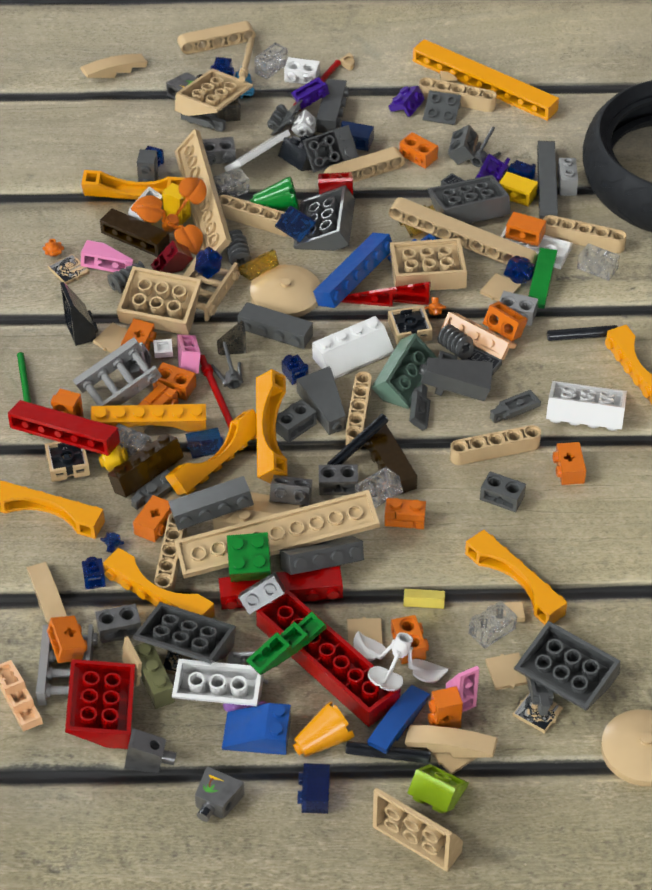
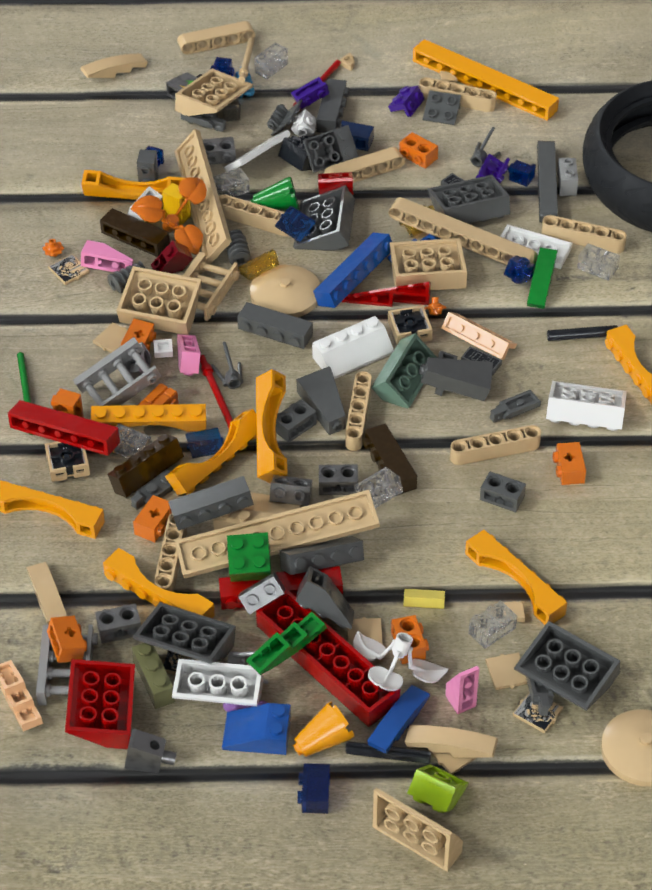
black slope [60,282,98,346] -> none
clear blue brick [82,556,106,590] -> none
yellow head [99,445,129,472] -> none
clear blue plant [100,532,125,553] -> none
tan piece [122,636,142,686] -> none
orange brick [153,362,197,401] -> none
clear blue brick [195,247,222,279] -> none
flat silver torso [195,766,245,822] -> none
clear smoke slope [217,320,247,355] -> none
clear blue brick [281,354,308,385] -> none
white brick [284,57,320,84] -> none
black axle [327,413,389,465] -> none
orange brick [385,498,426,529] -> none
dark grey hinge [409,383,431,431] -> none
orange brick [428,686,463,729] -> none
dark grey piece [437,324,474,359] -> none
dark grey brick [448,125,479,165] -> none
tan piece [480,273,521,301] -> none
orange brick [482,301,528,341] -> none
light grey brick [497,291,538,326] -> none
yellow brick [499,172,538,207] -> none
orange brick [505,211,547,246] -> none
none -> dark grey slope [296,566,354,629]

